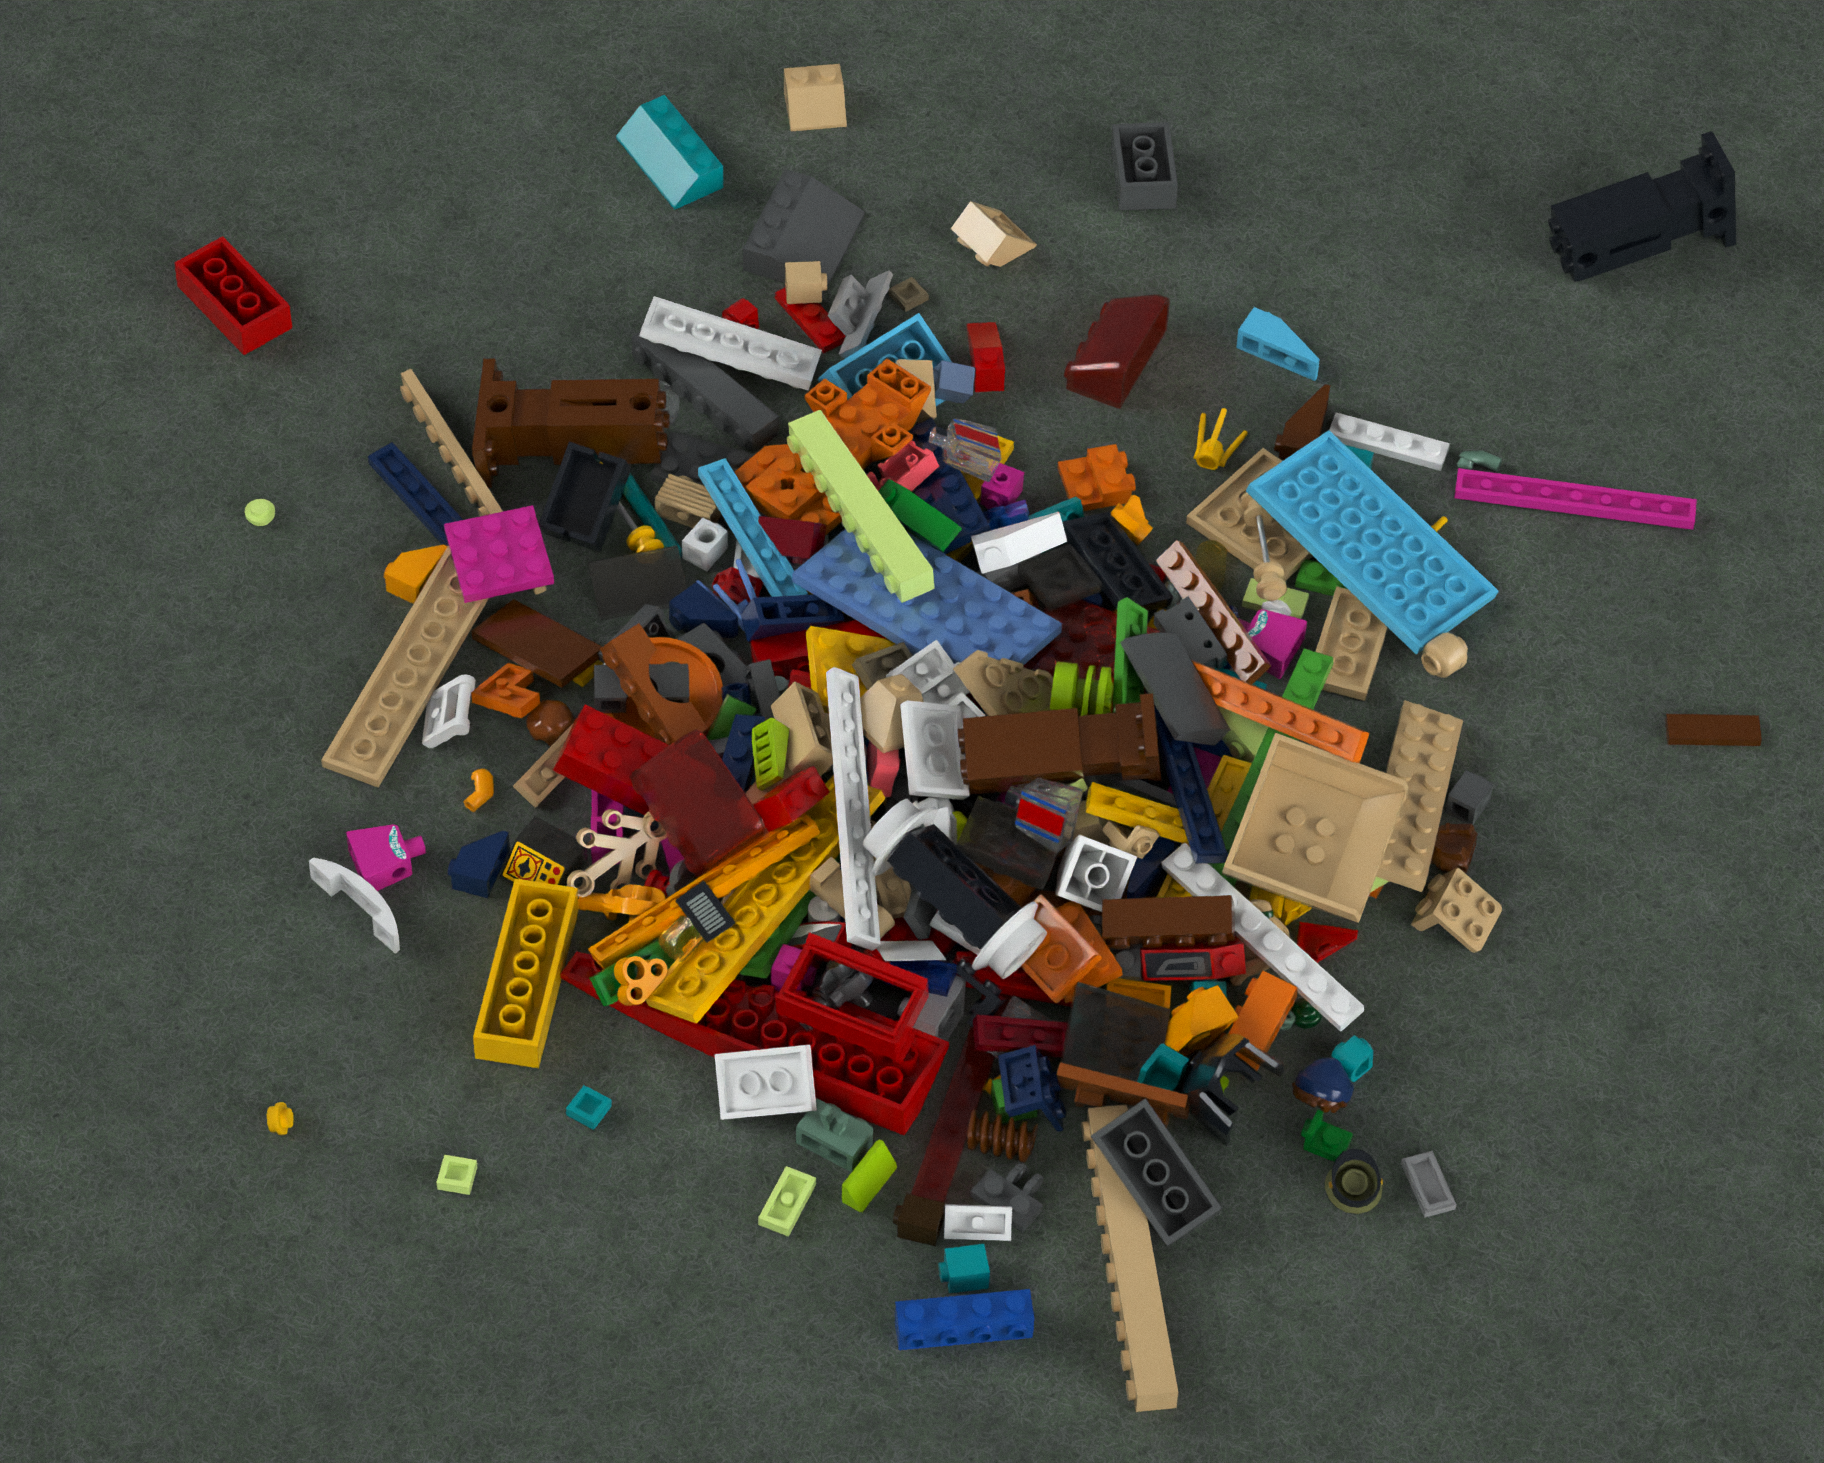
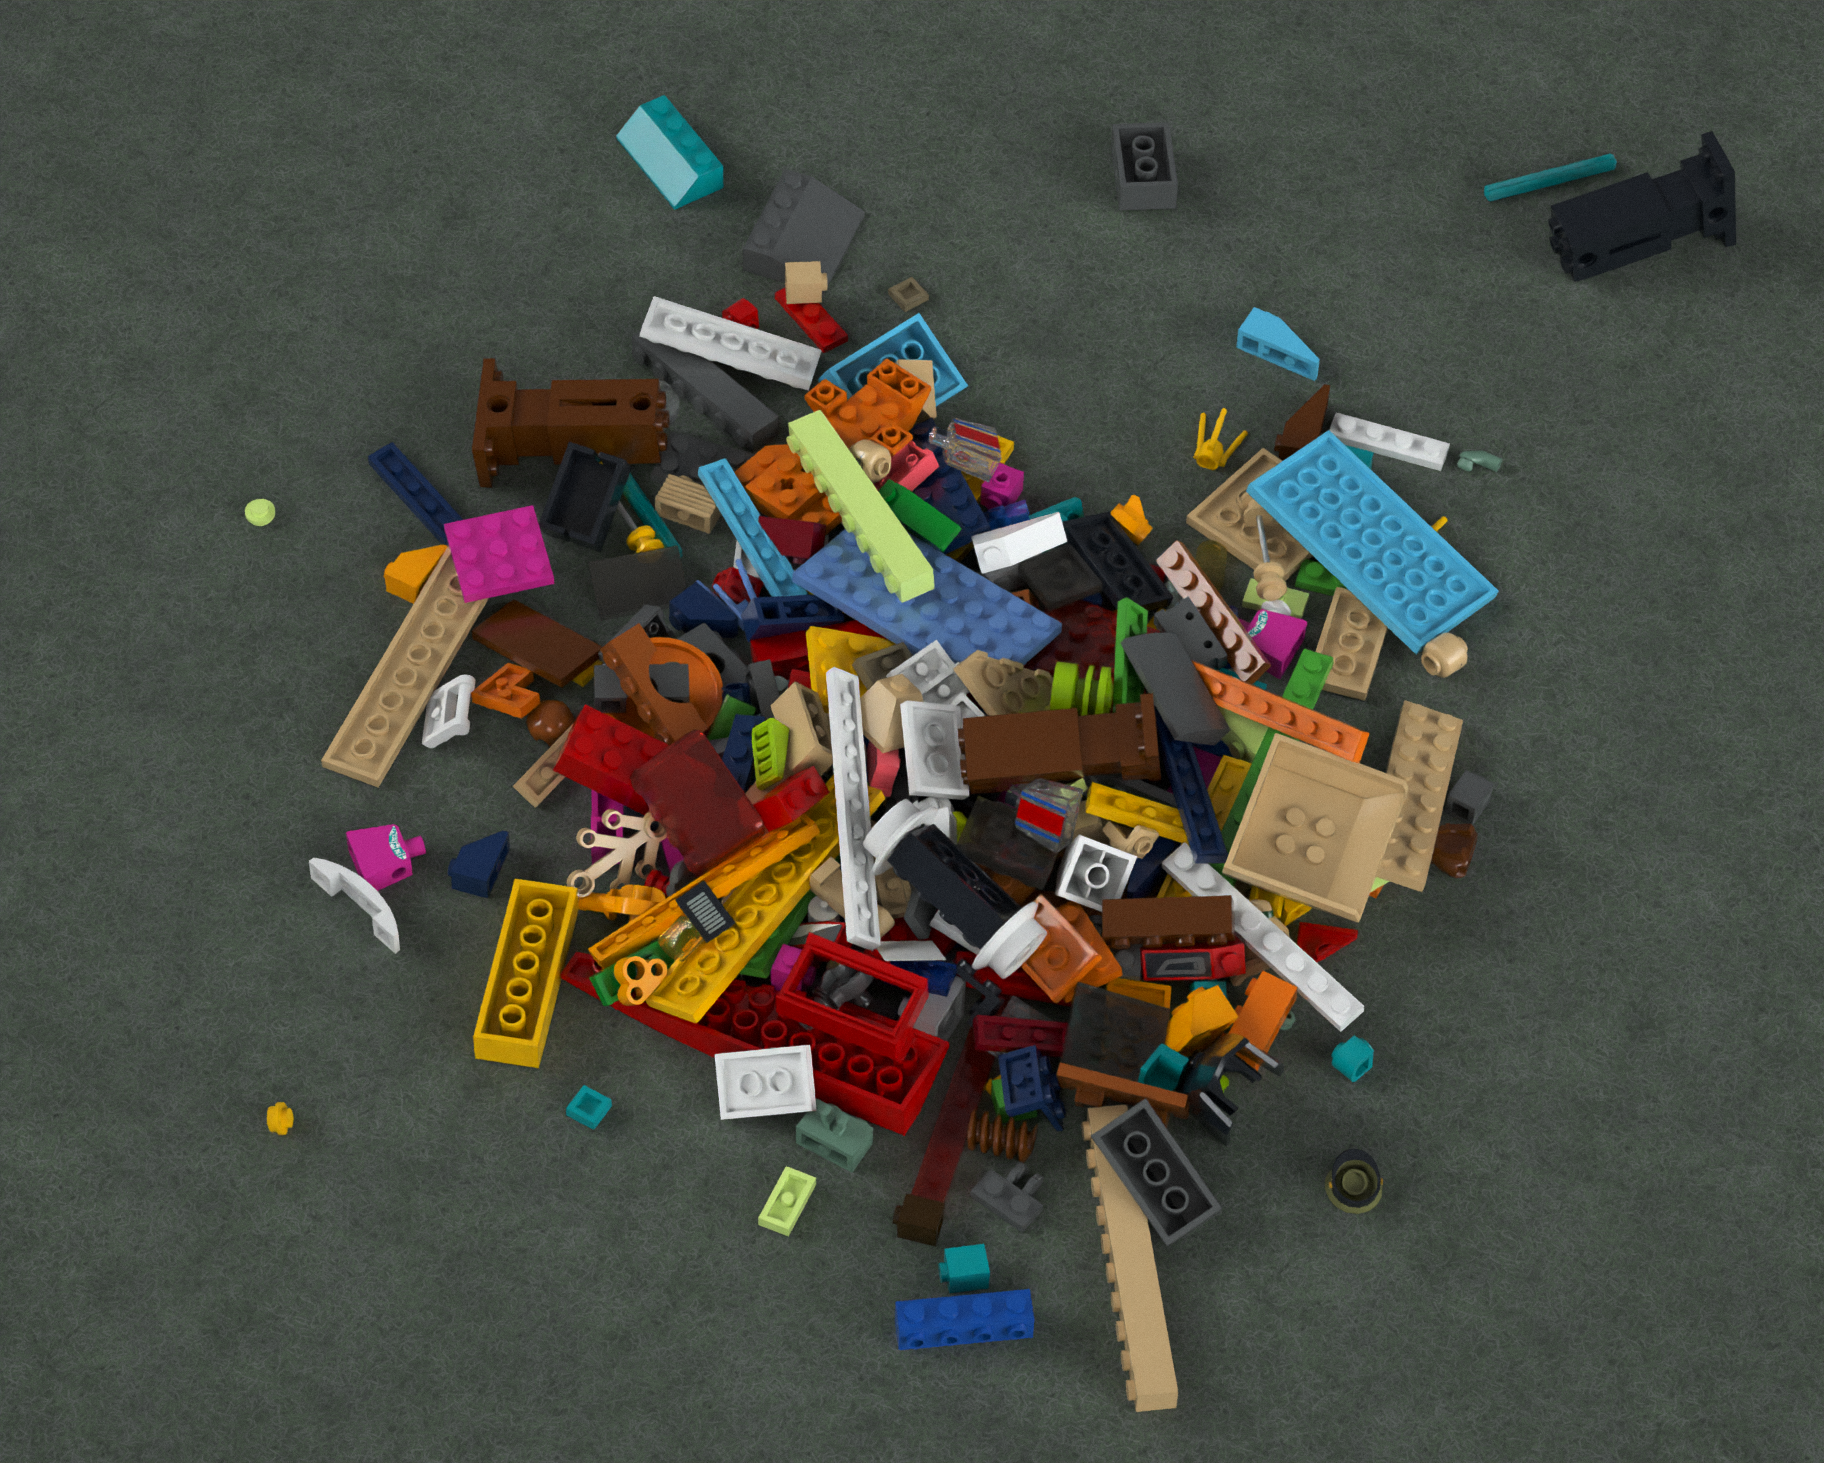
red brick [174,236,292,355] -> none
tan plate [400,369,547,595] -> none
yellowish green plate [437,1155,477,1195] -> none
light orange arm [463,768,494,812] -> none
slope [499,816,588,887] -> none
white brick [682,518,728,571] -> none
tan slope [784,64,847,131] -> none
light grey bracket [828,270,893,358] -> none
lime slope [842,1139,897,1212] -> none
sand blue brick [933,360,975,403] -> none
white plate [944,1204,1012,1241] -> none
tan slope [951,201,1037,267] -> none
red slope [967,322,1005,392] -> none
orange plate [1058,444,1136,511] -> none
clear red windscreen [1064,294,1170,409] -> none
dark green plate [1291,998,1322,1029] -> none
dark blue hair [1292,1057,1354,1113] -> none
green bracket [1301,1110,1353,1162] -> none
light grey tile [1401,1151,1457,1218] -> none
tan bracket [1411,867,1502,953] -> none
dark pink plate [1454,468,1697,530] -> none
reddish brown tile [1665,714,1762,746] -> none
none -> tan head [849,439,891,483]
none -> teal axle [1484,153,1617,202]

